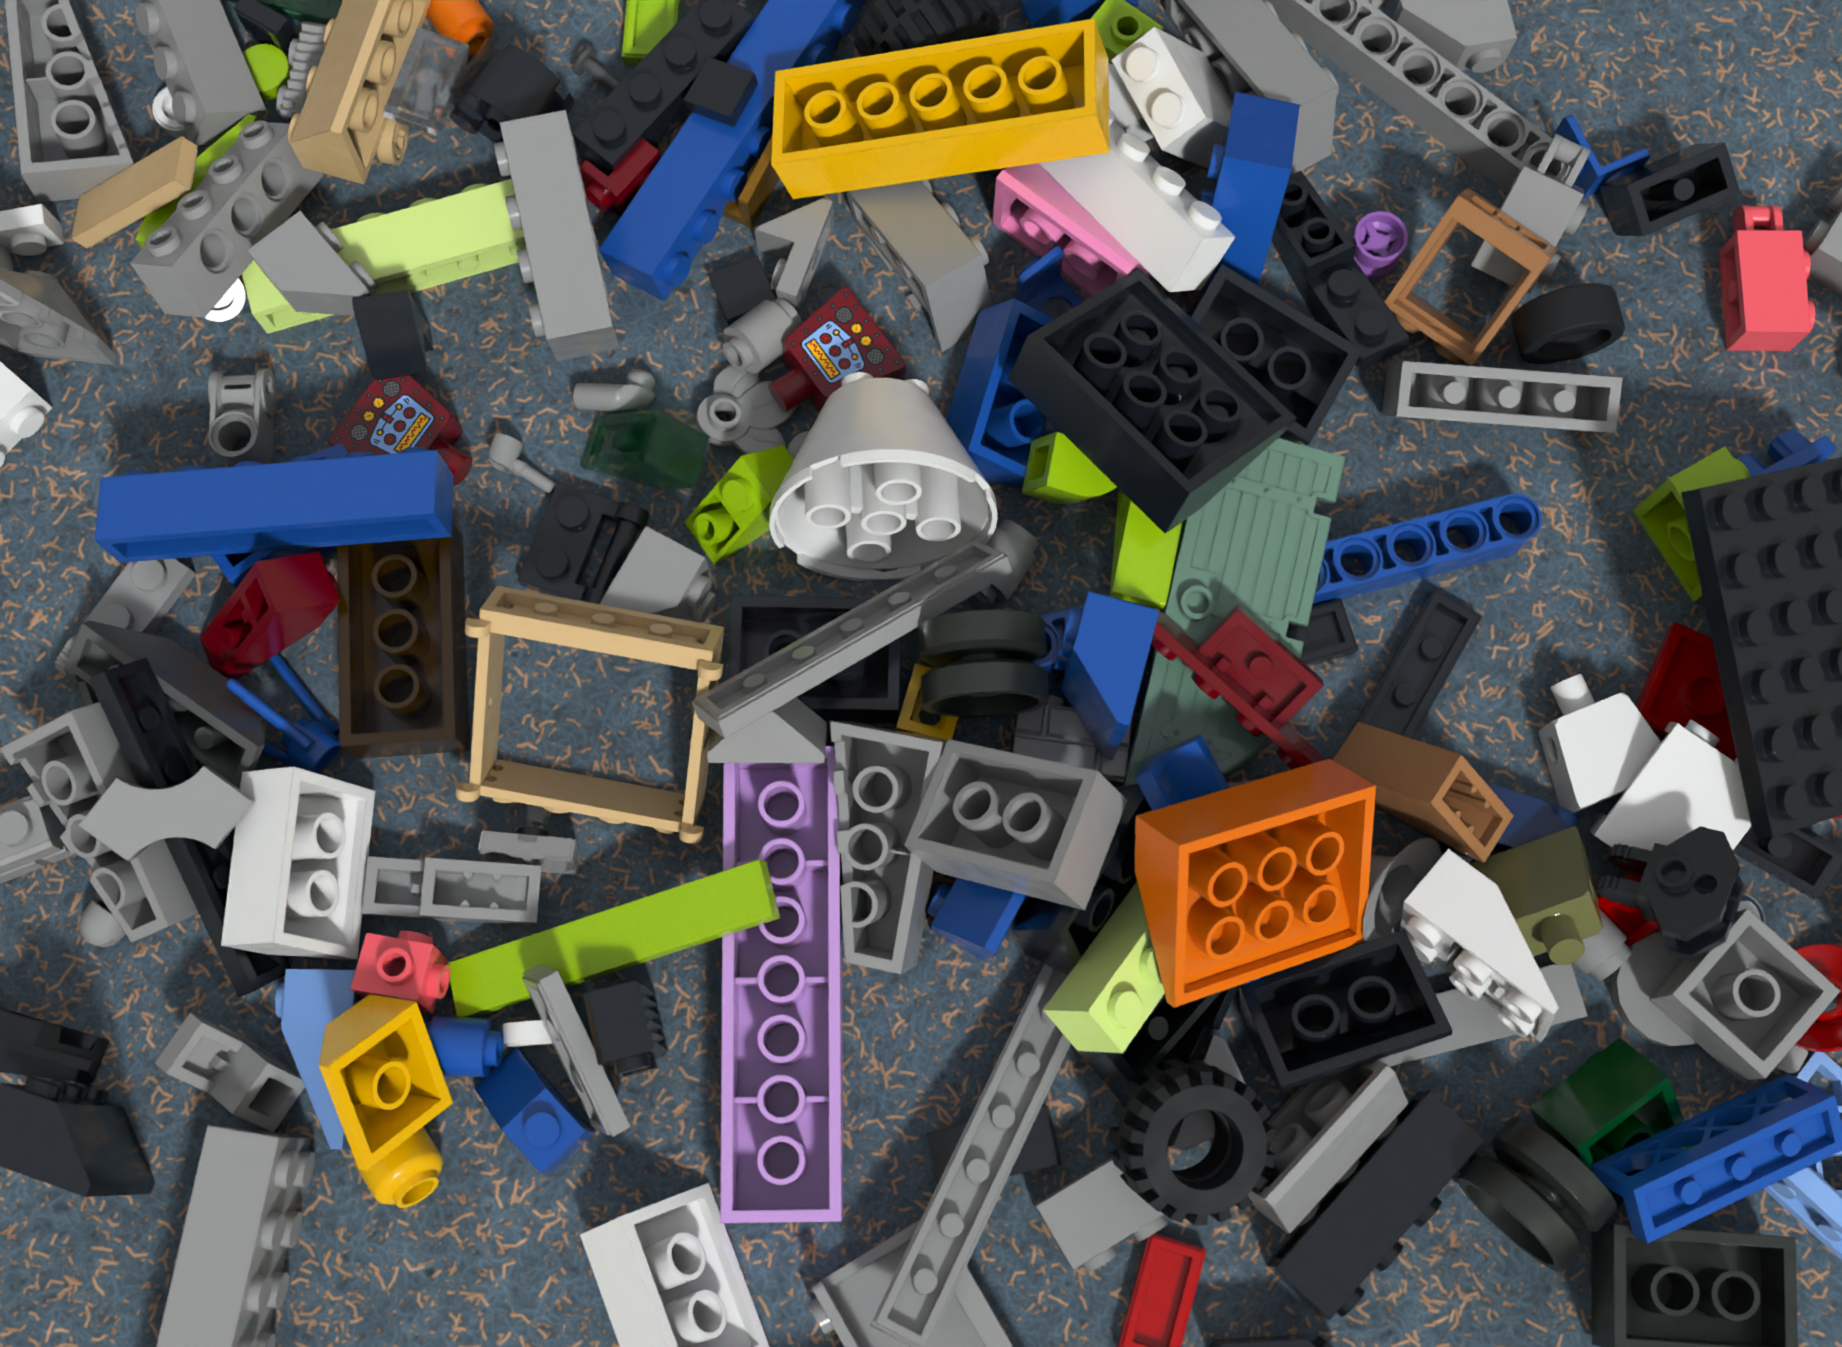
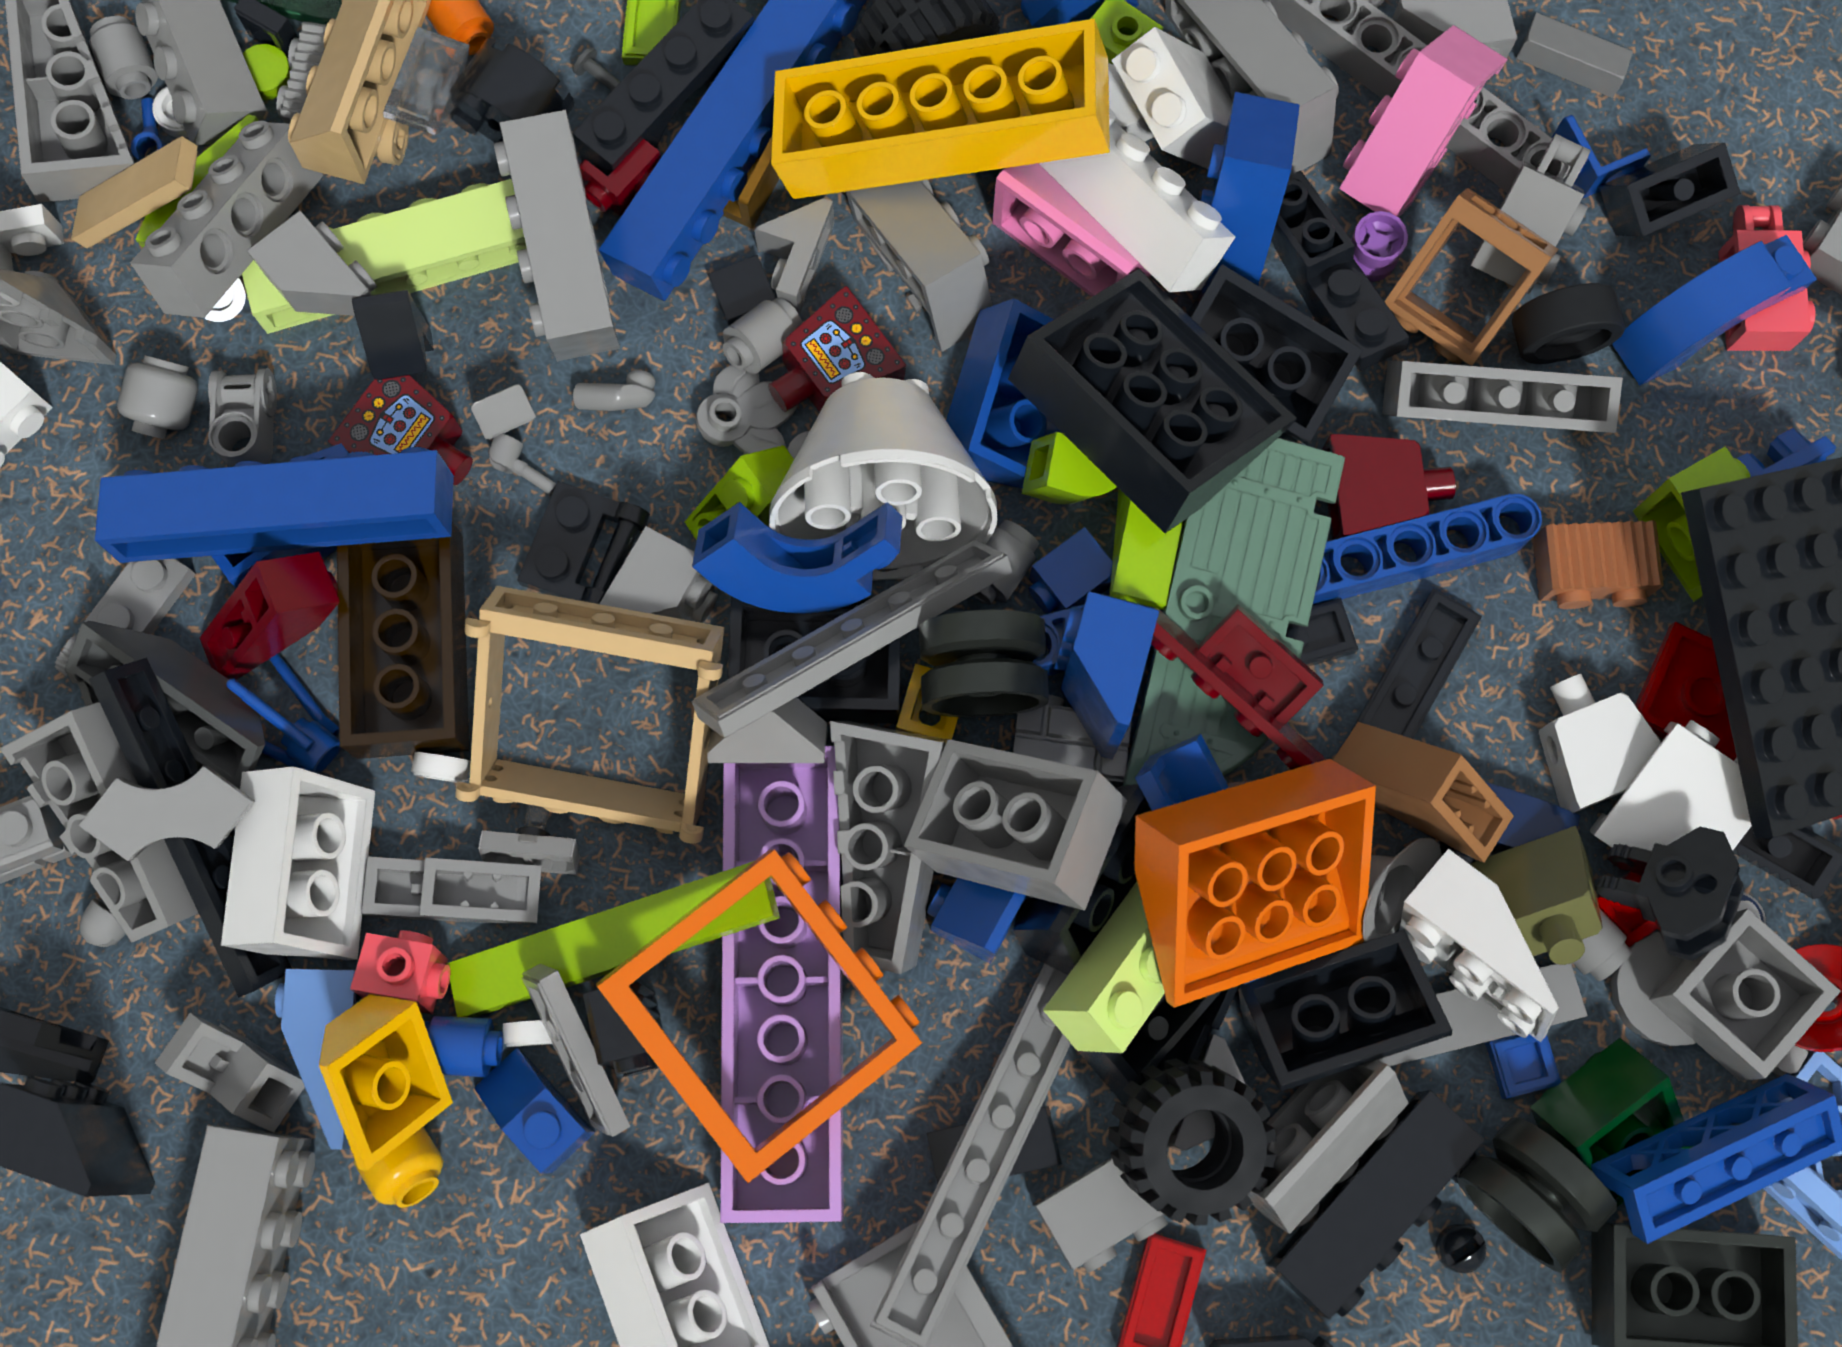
clear green slope [580,410,710,489] -> none
black tile [684,57,758,127] -> none
blue bracket [1015,245,1084,313] -> none
none -> light grey brick [89,16,158,99]
none -> light grey head [117,355,198,439]
none -> blue hand [131,98,166,161]
none -> white tile [411,752,471,783]
none -> light grey slope [470,384,536,439]
none -> orange window [596,849,922,1183]
none -> blue arch [692,502,903,613]
none -> blue brick [1028,527,1113,614]
none -> dark red torso [1322,434,1456,540]
none -> bright pink wedge [1339,25,1508,217]
none -> black hinge [1436,1224,1486,1273]
none -> blue tile [1485,1034,1561,1099]
none -> light grey slope [1516,12,1633,98]
none -> nougat brick [1533,520,1664,609]
none -> blue arch [1612,235,1817,386]

